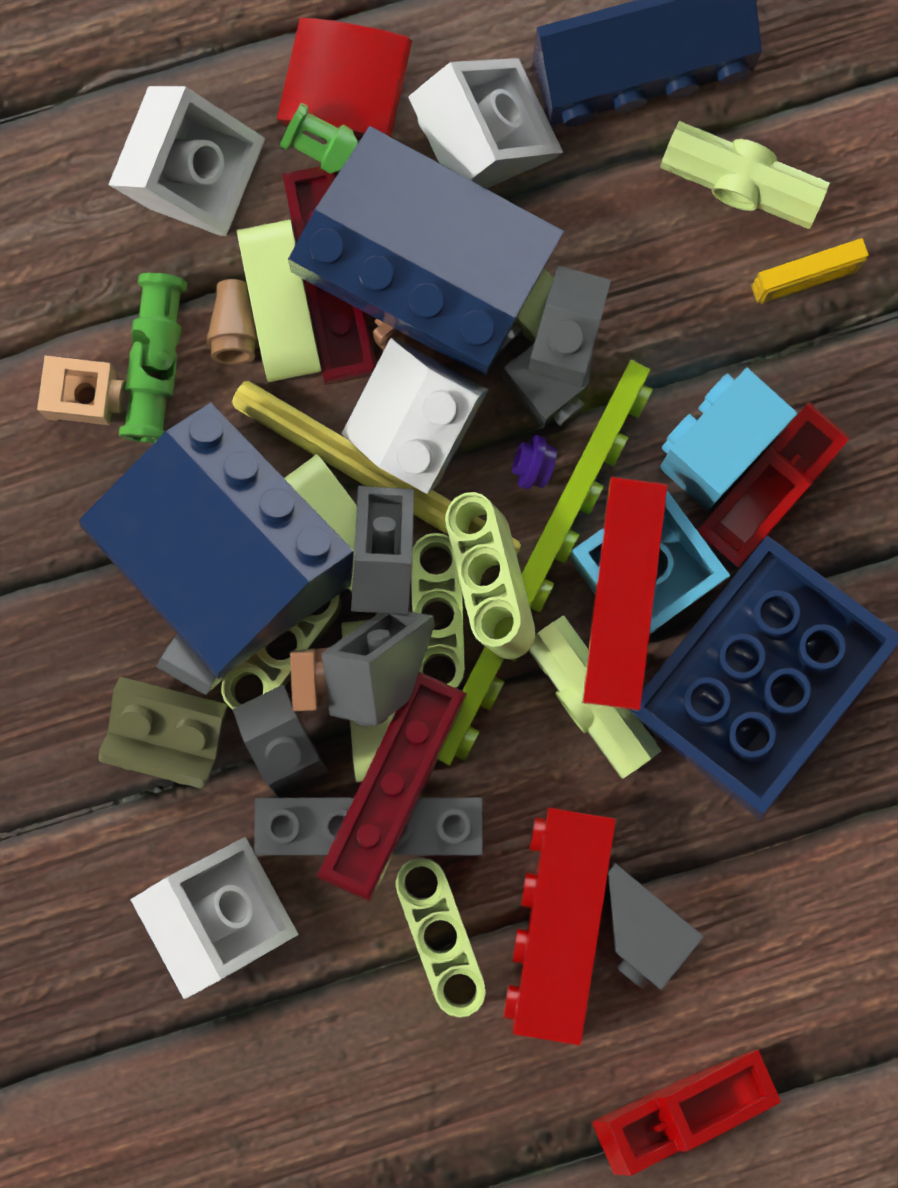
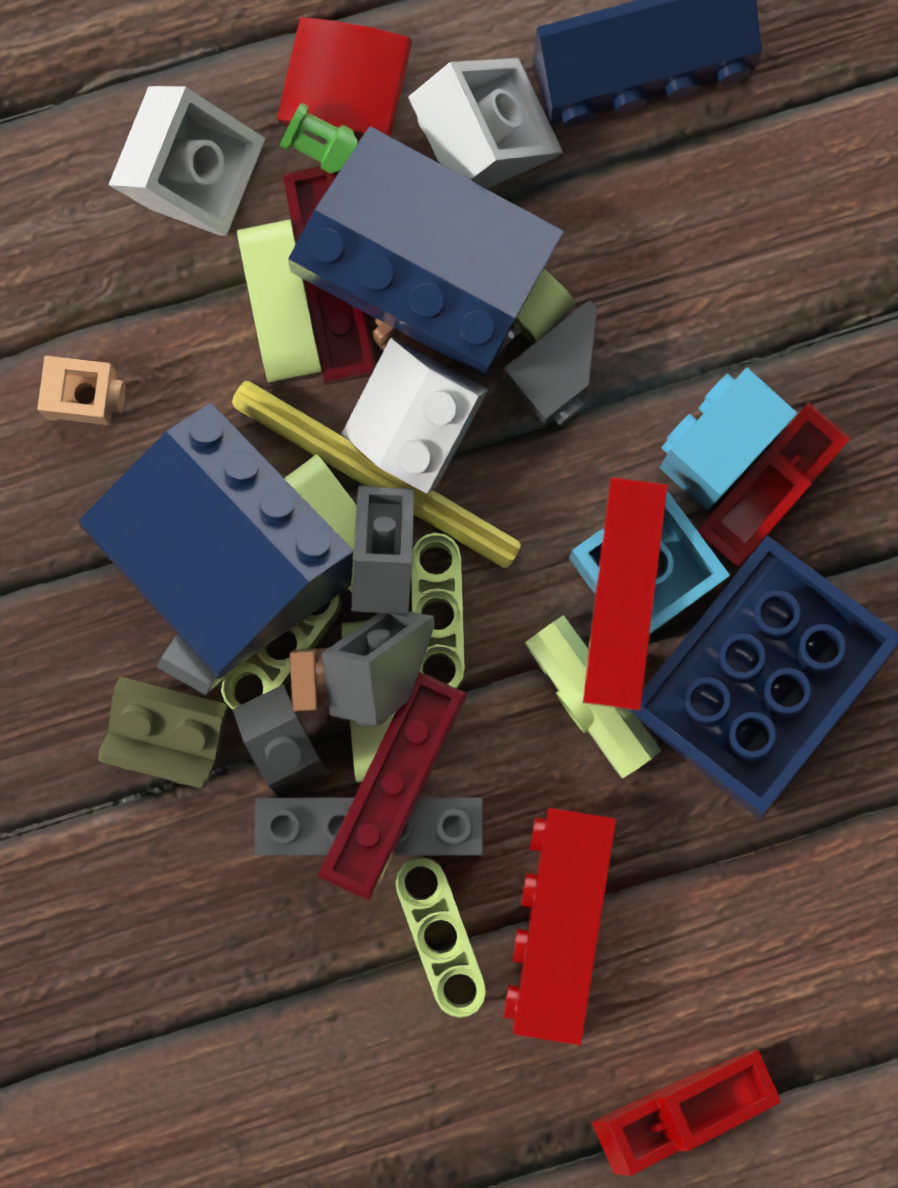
bright green piece [118,273,187,444] -> none
white slope [131,837,299,999] -> none
medium nougat cone [206,279,260,365] -> none
lime plate [438,360,653,766] -> none
yellowish green beam [445,492,535,659] -> none
dark purple plate [512,435,557,490] -> none
dark grey slope [528,266,611,387] -> none
dark grey slope [606,862,704,990] -> none
yellowish green piece [660,121,830,229] -> none
yellow tile [751,238,869,304] -> none

